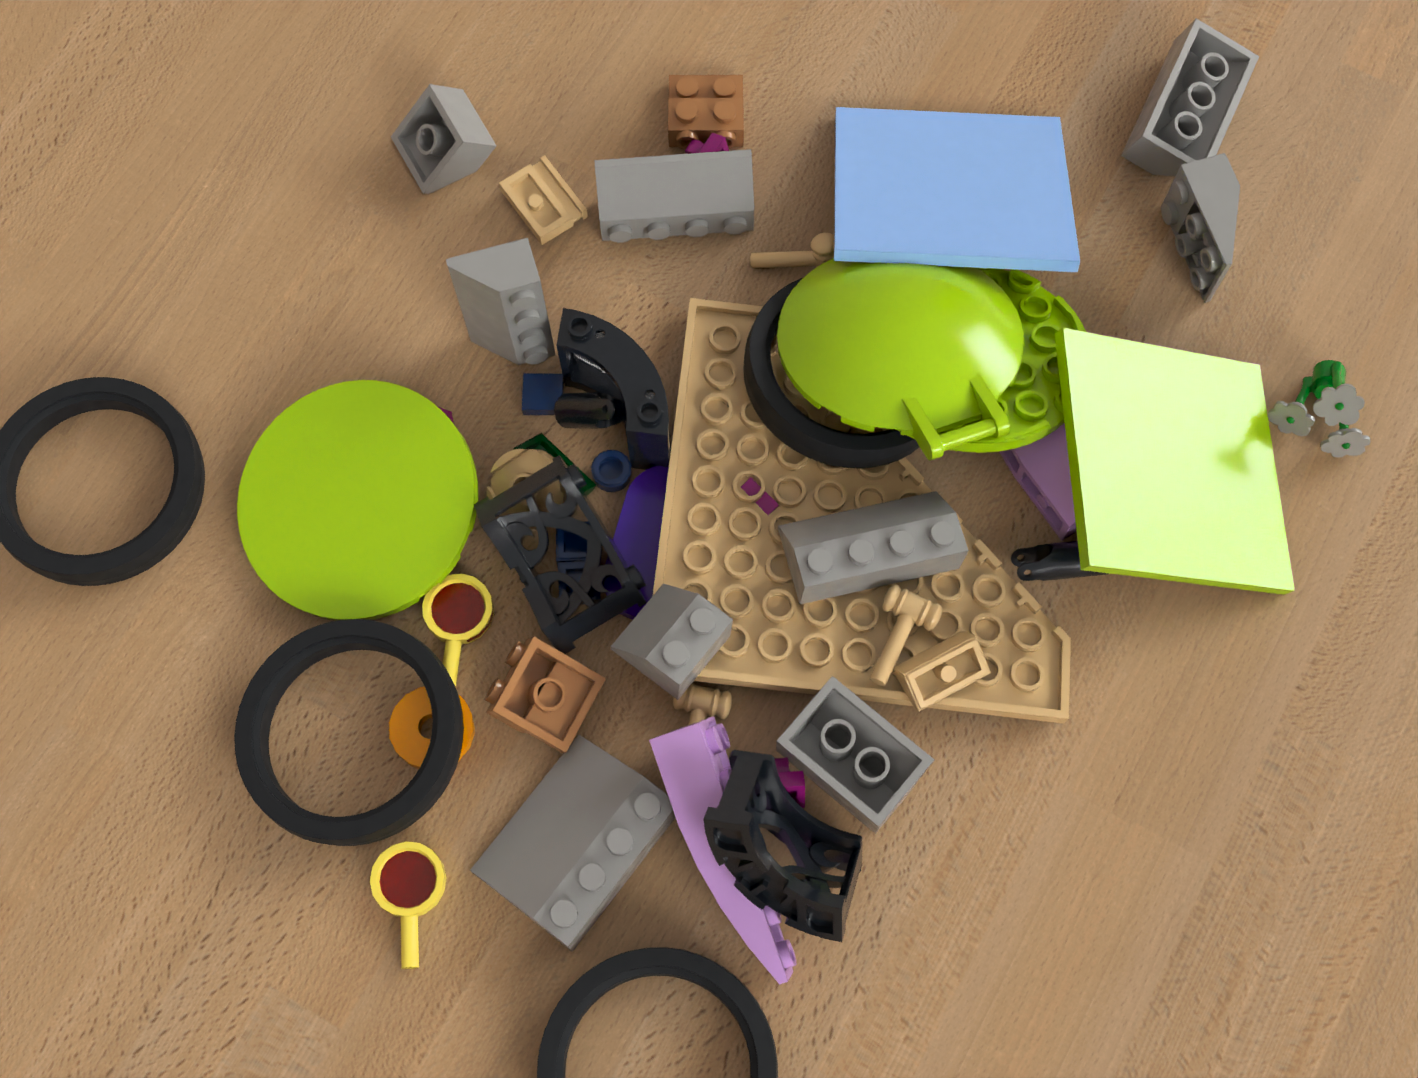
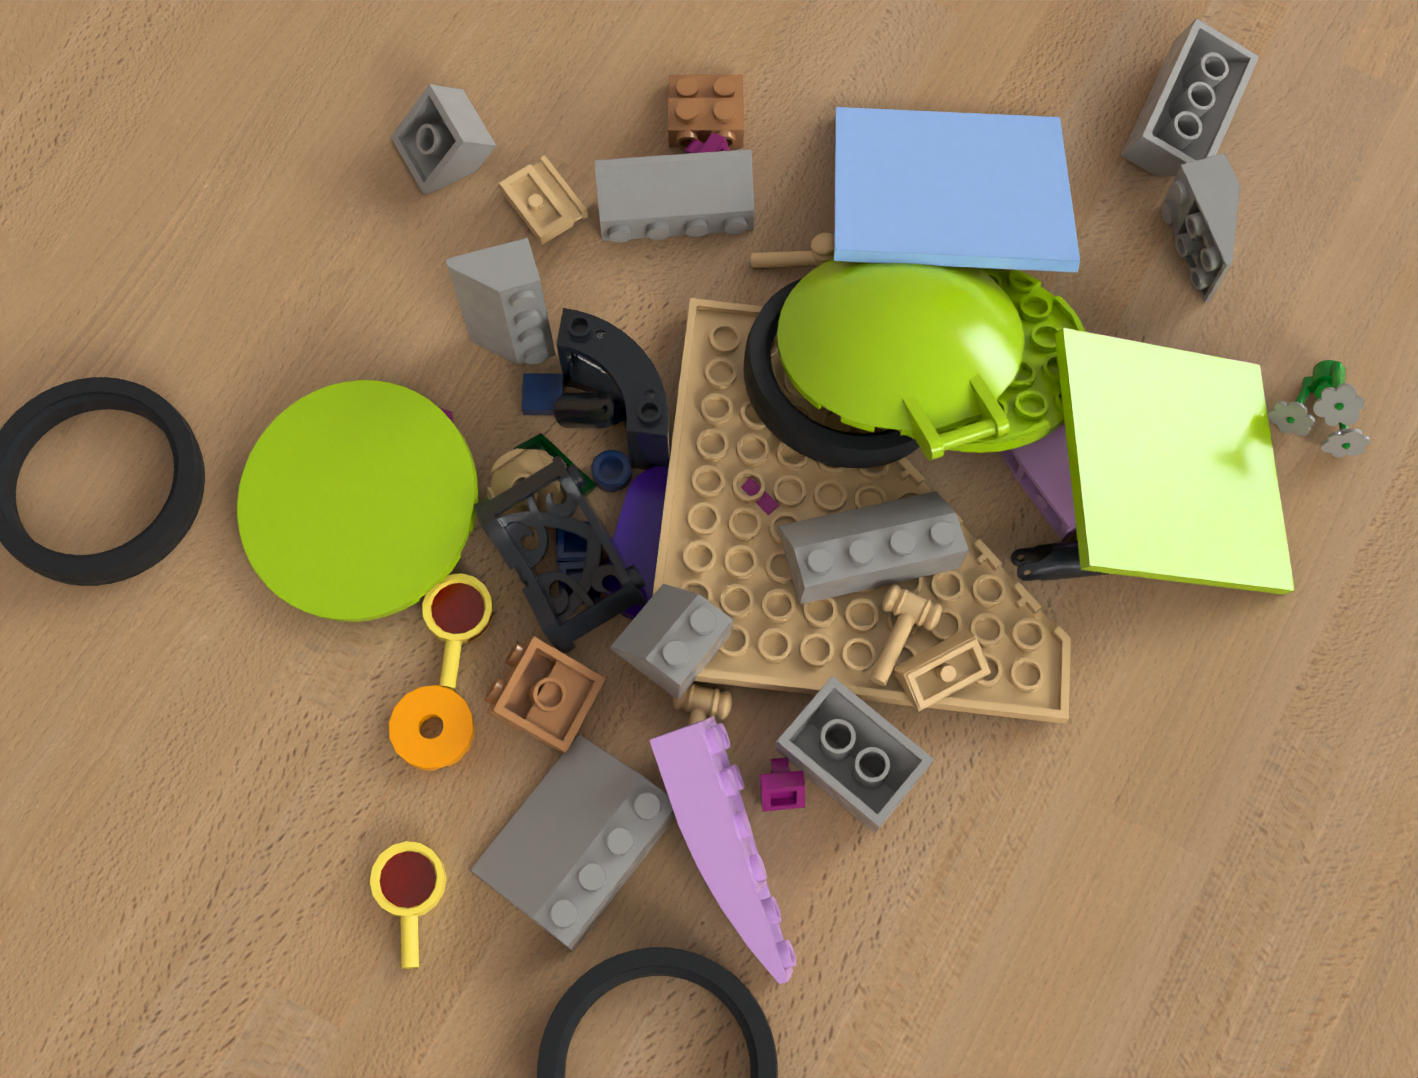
black tyre [234,619,464,846] -> none
black fence [703,750,862,942] -> none

